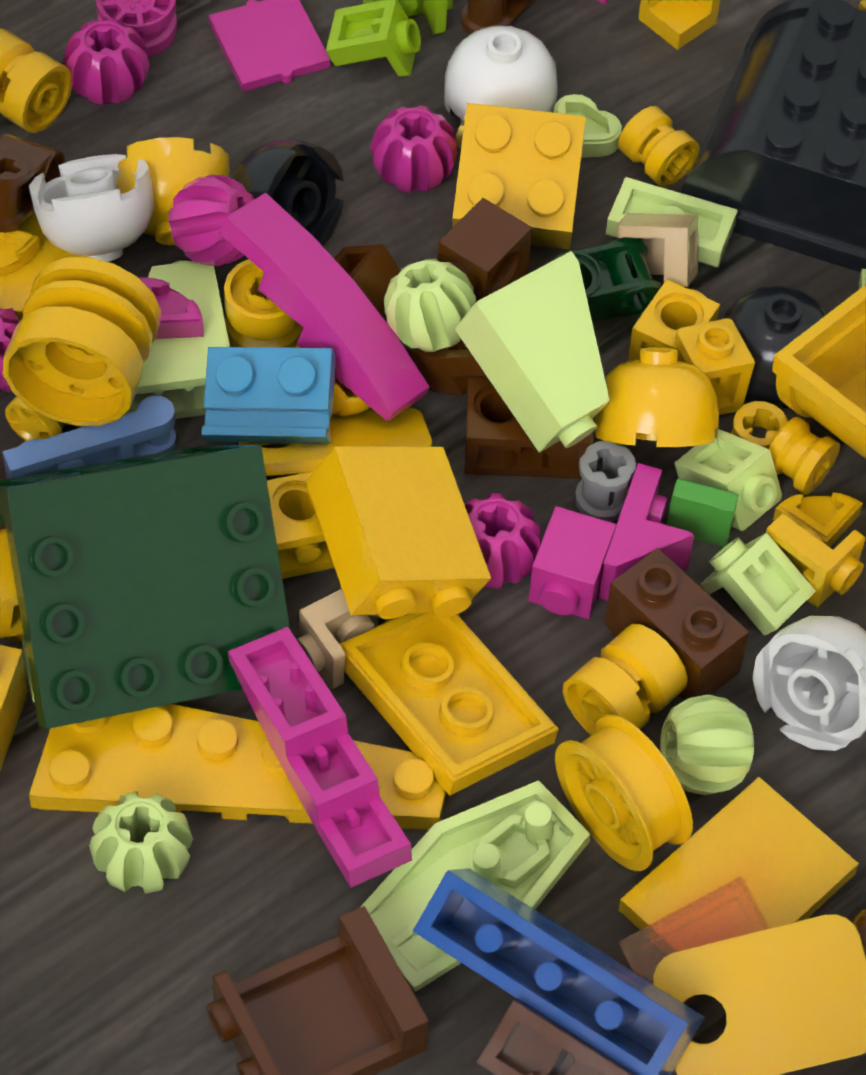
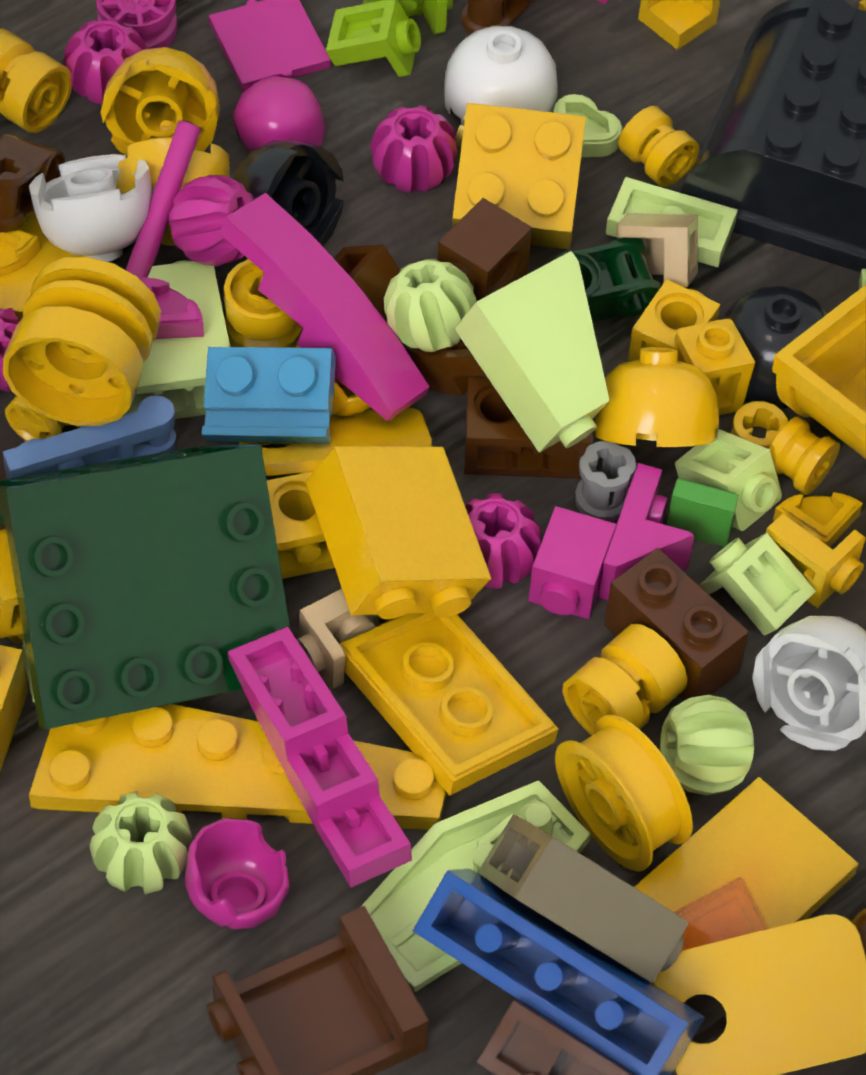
none -> yellow cylinder [101,47,220,156]
none -> dark pink bar [126,120,201,278]
none -> dark pink hair [185,818,290,930]
none -> dark pink hair [232,76,327,152]
none -> dark tan slope [477,814,690,983]

